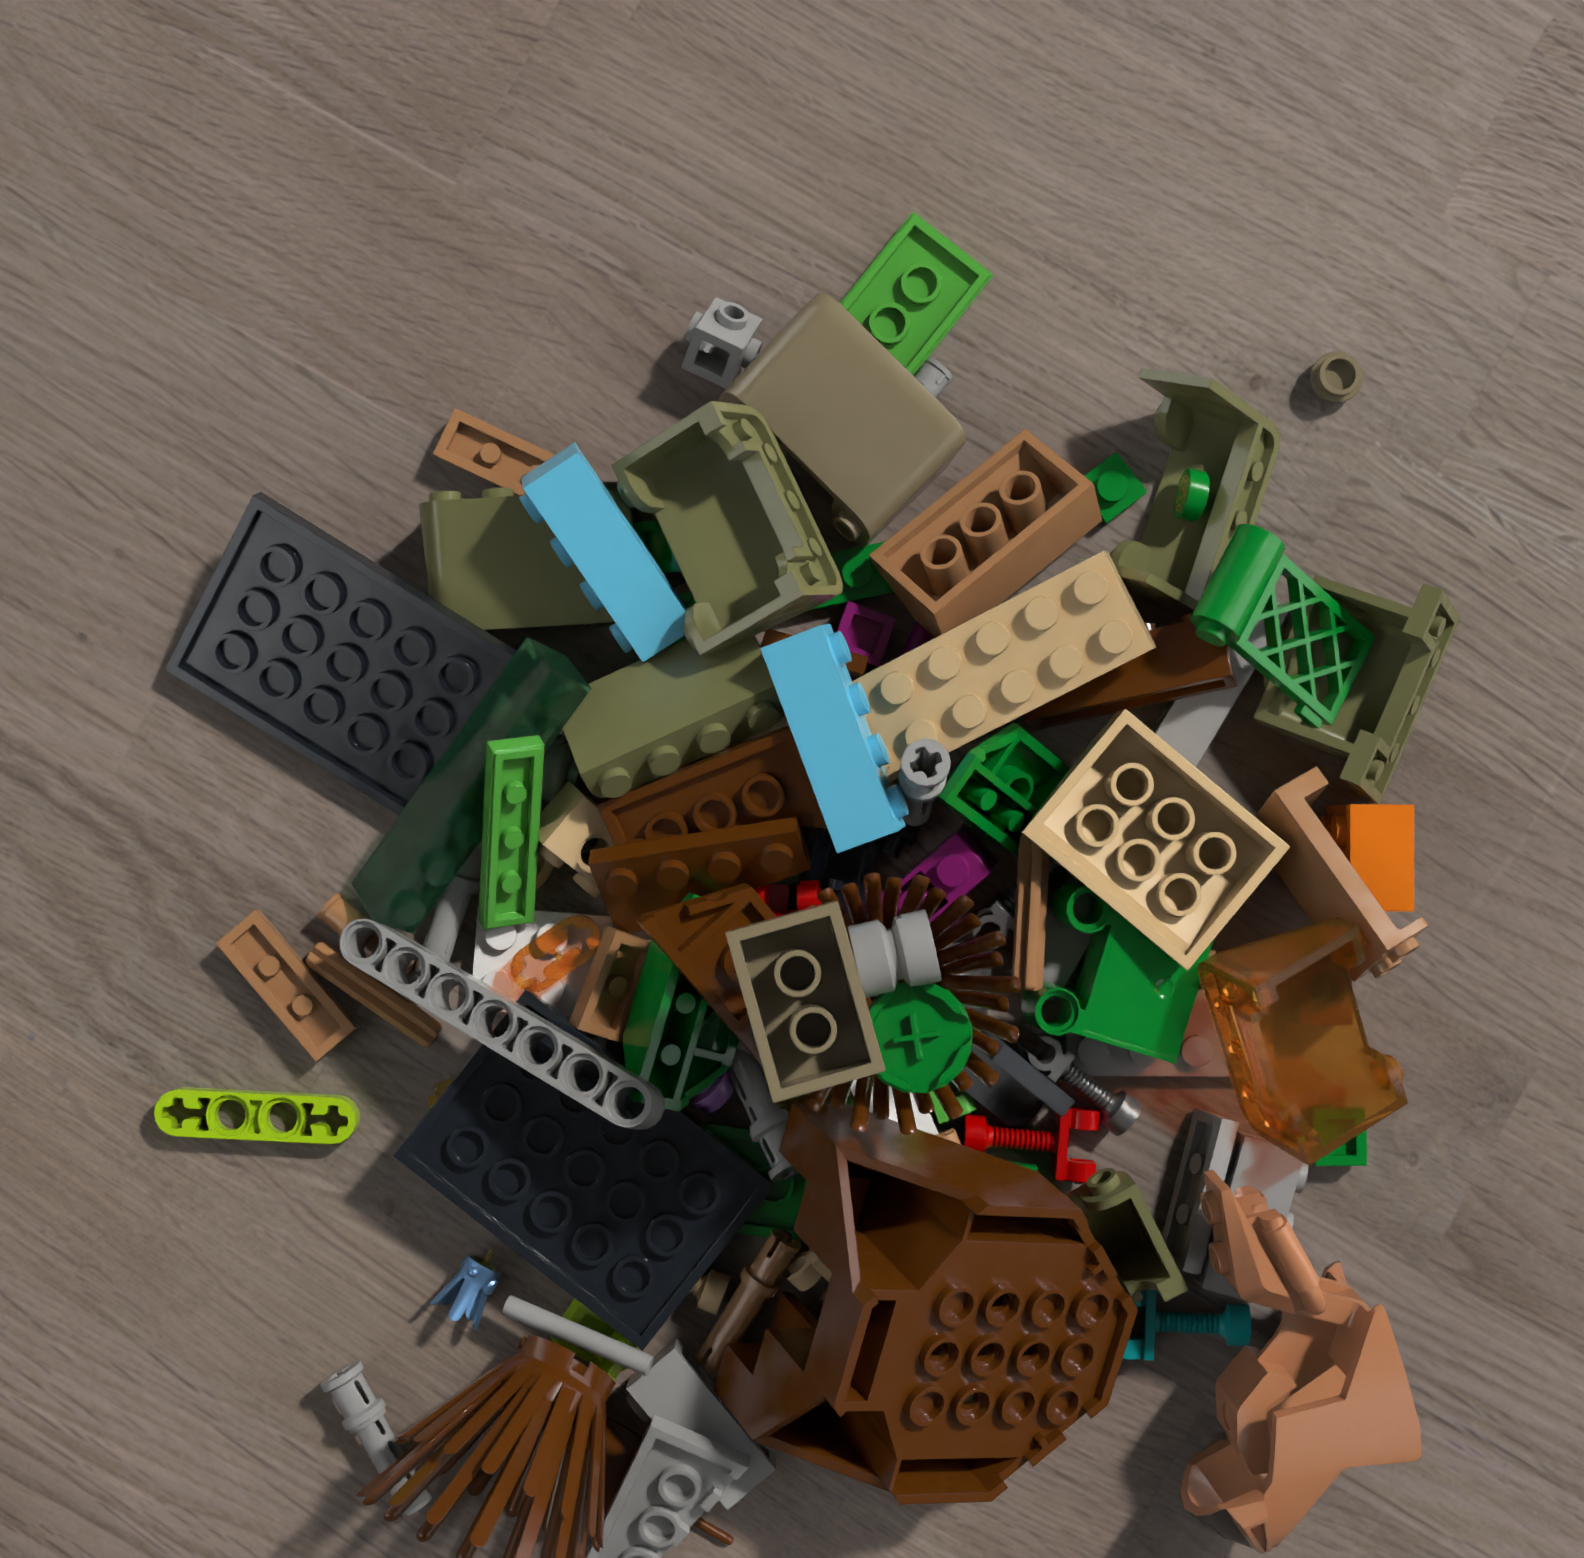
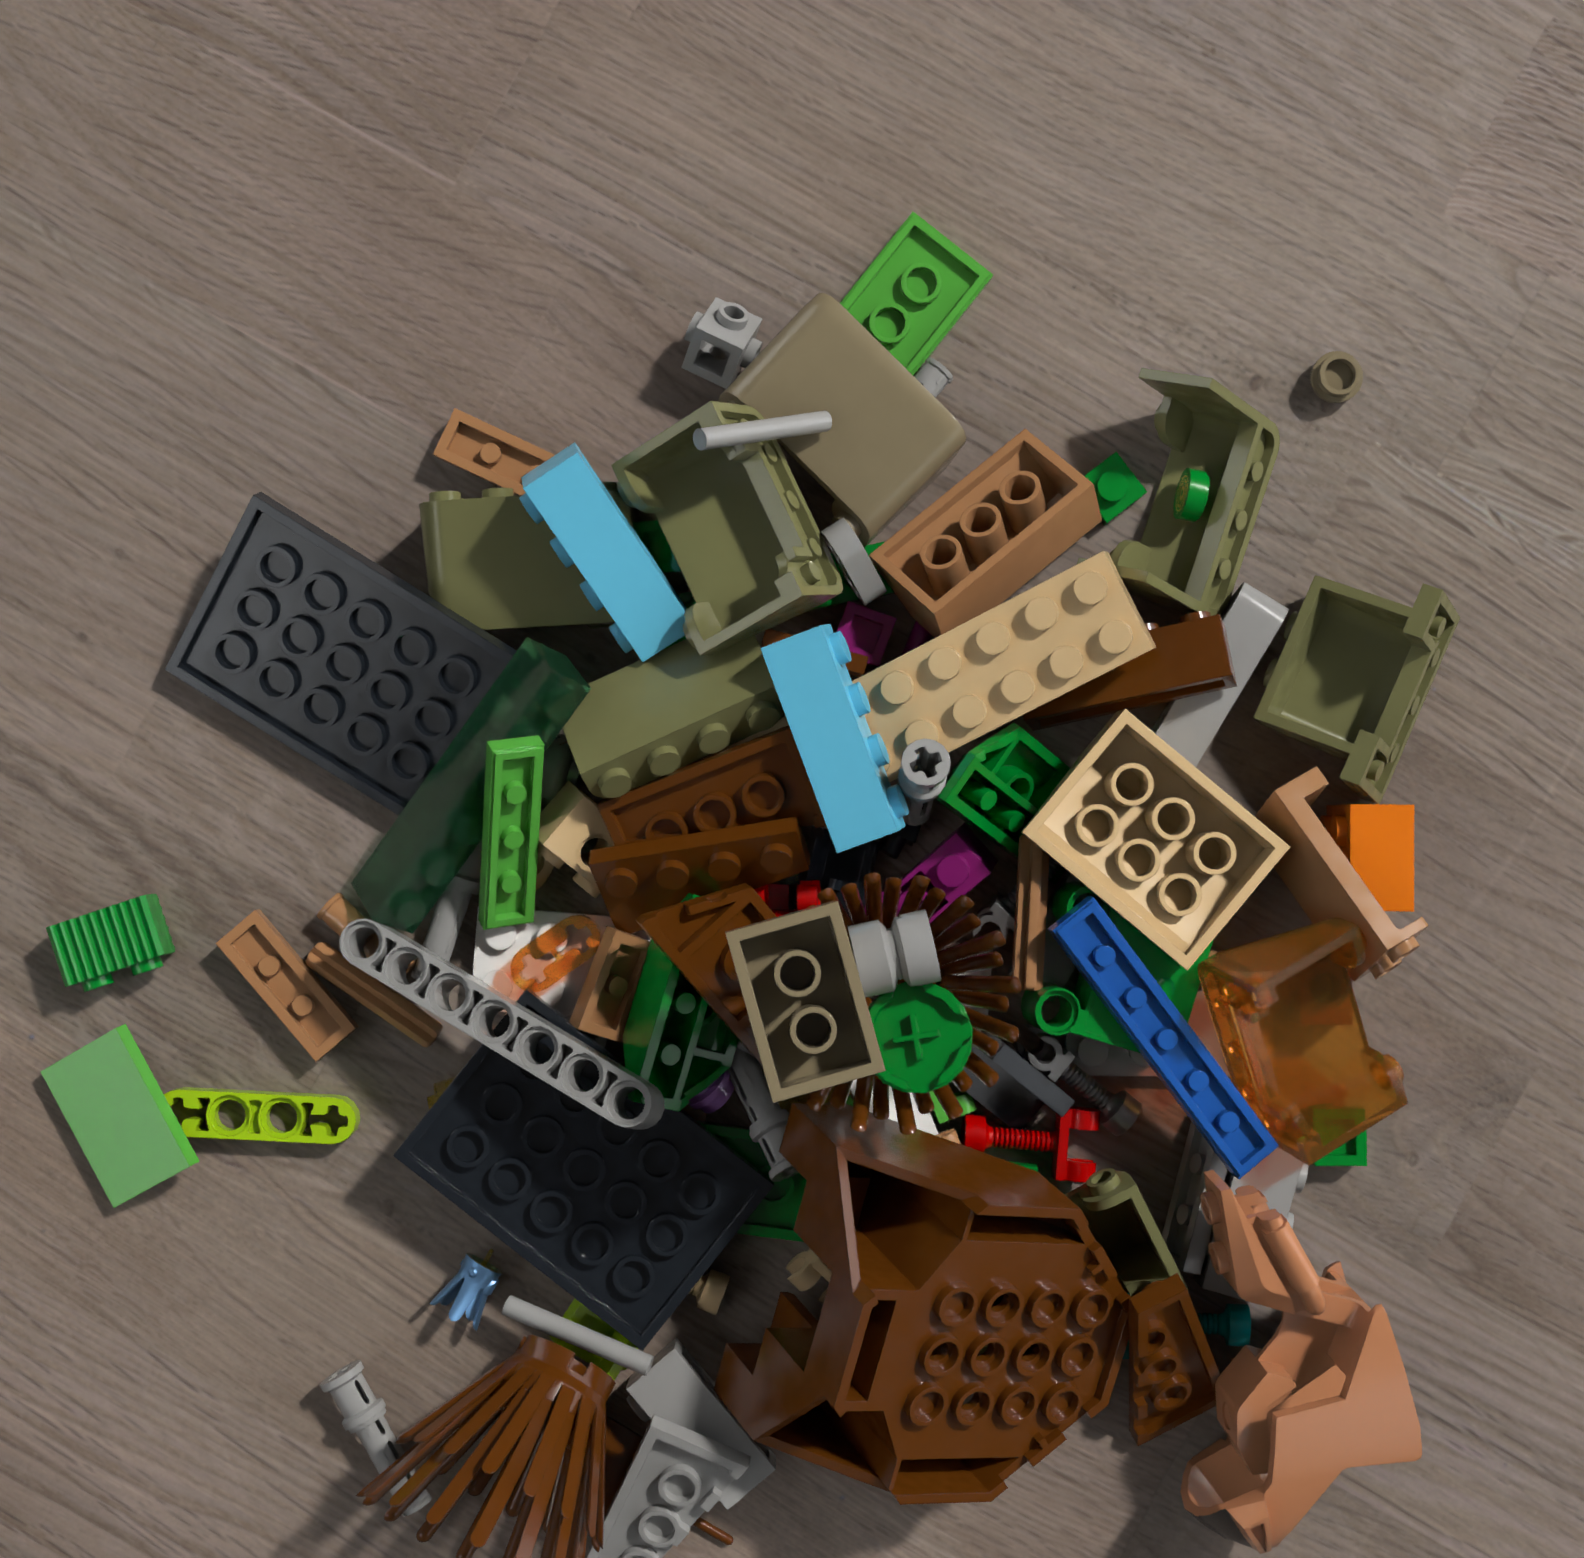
medium nougat pin [694,1228,801,1375] -> none
green piece [1190,524,1376,729] -> none
none -> bright green tile [41,1024,199,1208]
none -> green brick [46,894,175,992]
none -> light grey bar [693,410,832,451]
none -> light grey beam [820,518,887,606]
none -> blue tile [1047,896,1279,1179]
none -> reddish brown wing [1129,1273,1220,1446]

